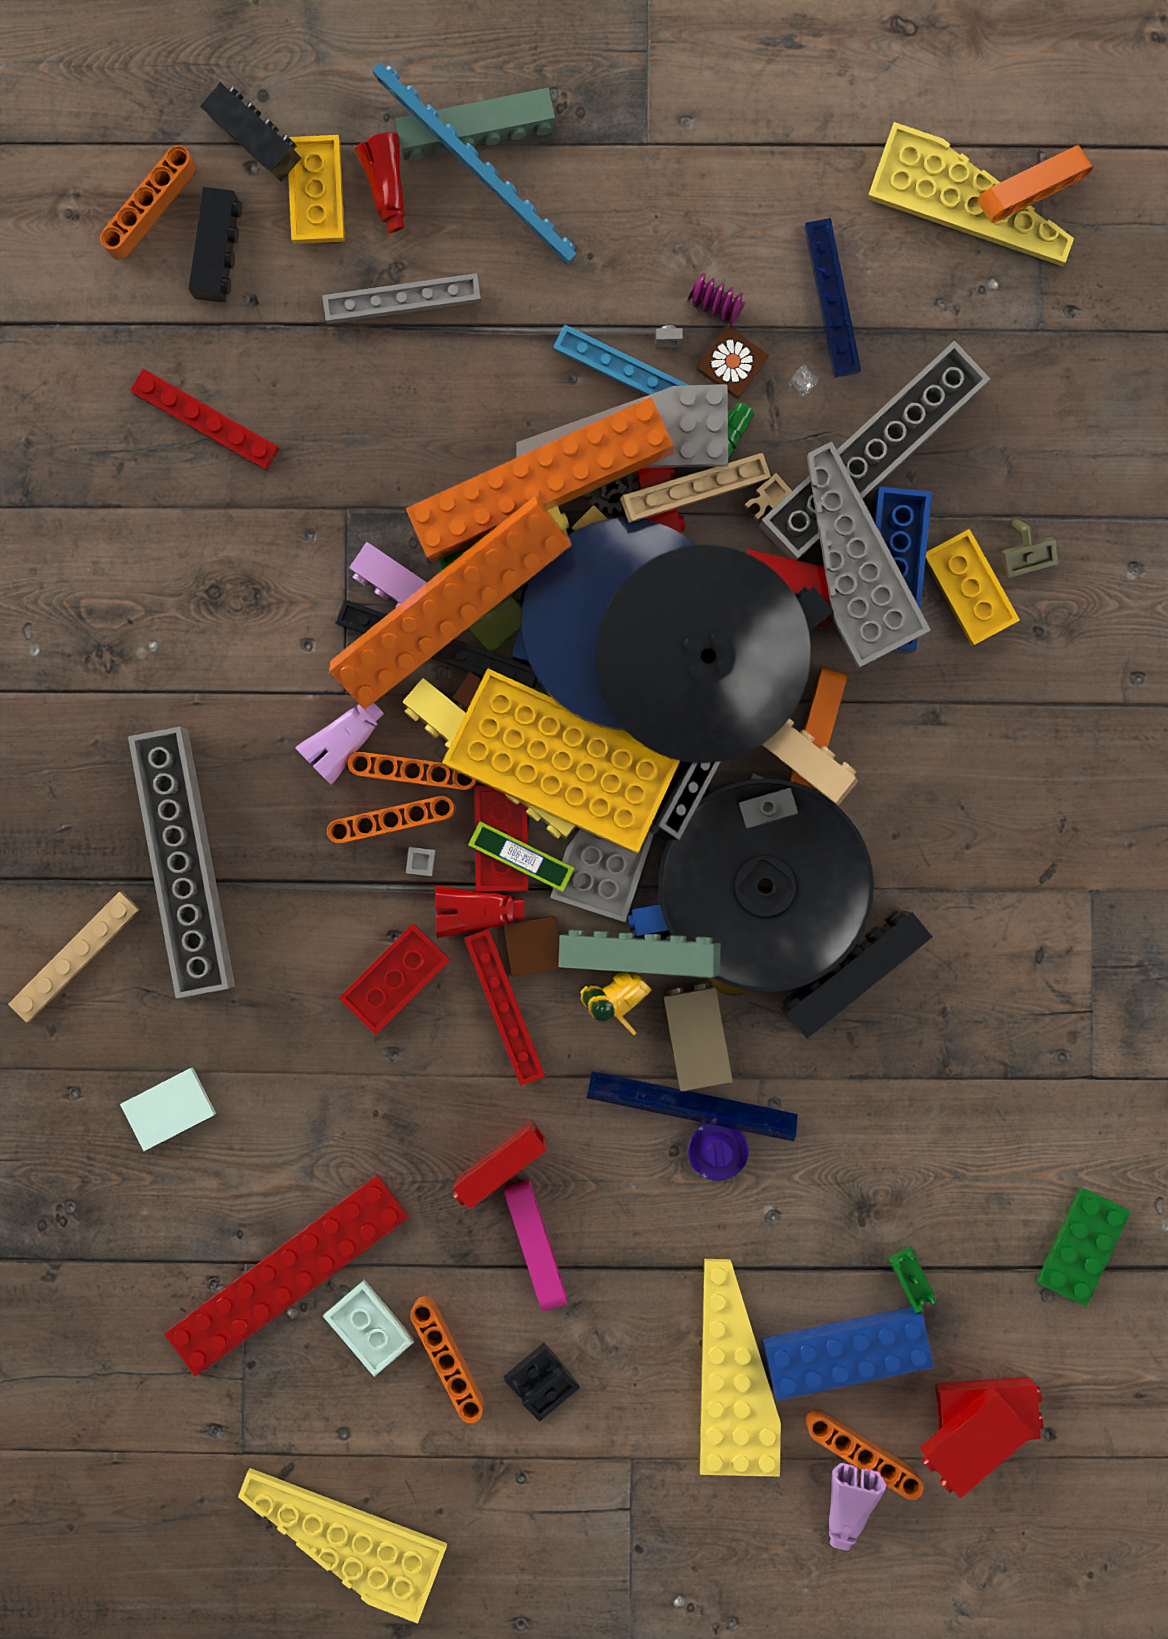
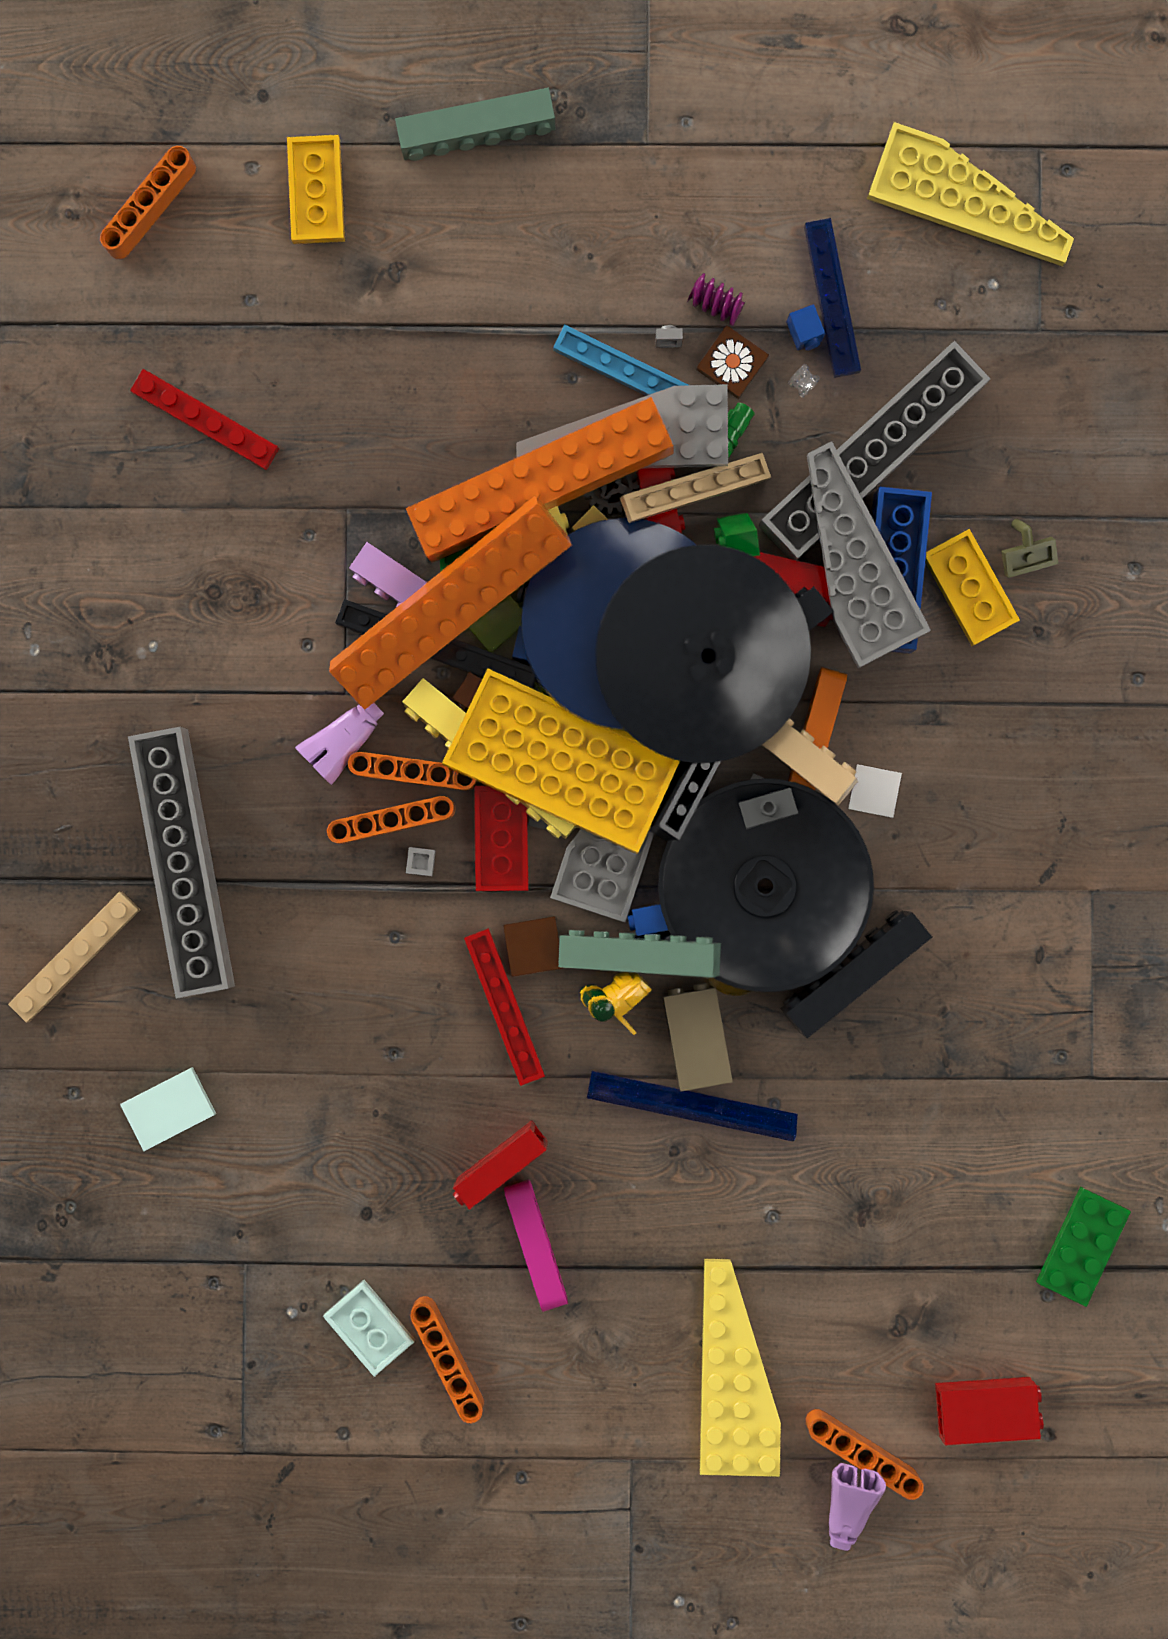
red plate [164,1174,409,1377] -> none
black brick [188,187,242,303] -> none
black brick [200,82,301,182] -> none
light yellow wing [238,1468,447,1623] -> none
light grey plate [322,273,481,324] -> none
red plate [339,923,451,1035] -> none
red piece [354,132,406,233] -> none
dark azure plate [372,62,576,266] -> none
red piece [435,885,524,938] -> none
tile [468,822,575,892] -> none
black slope [504,1343,580,1422] -> none
dark purple hat [688,1120,749,1181] -> none
tan plate [744,473,792,521] -> none
blue brick [762,1307,934,1401] -> none
green hinge [887,1246,936,1313] -> none
red brick [919,1384,1034,1499] -> none
orange beam [977,145,1094,223] -> none
none -> green brick [713,513,760,556]
none -> blue brick [786,304,825,351]
none -> white sticker [848,764,902,818]

